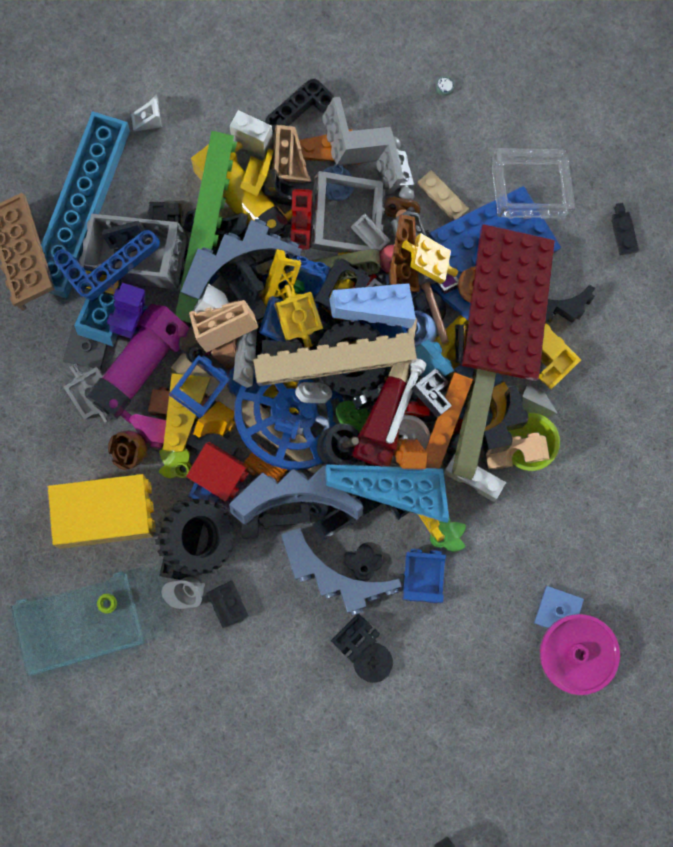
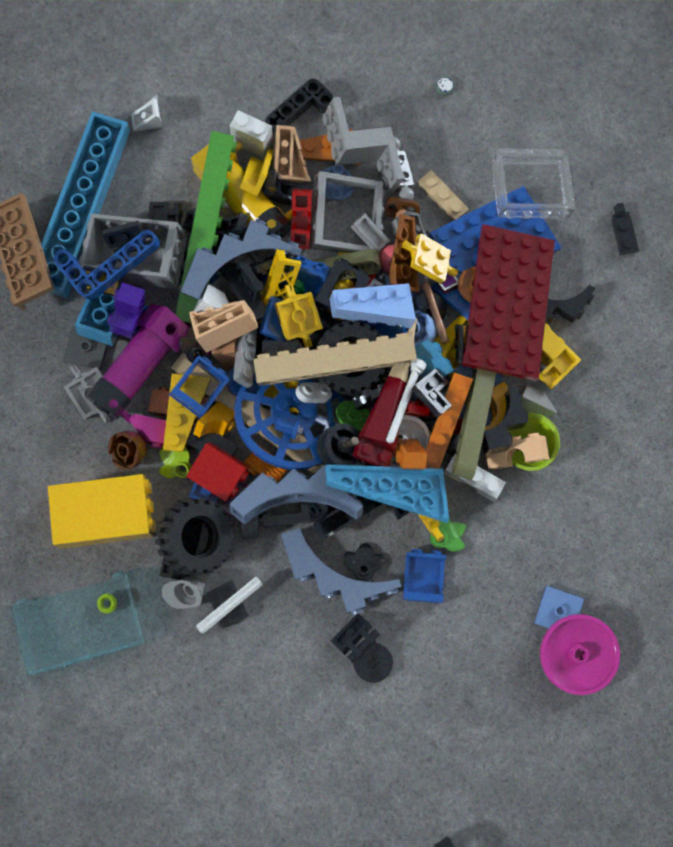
none -> white axle [196,577,262,634]

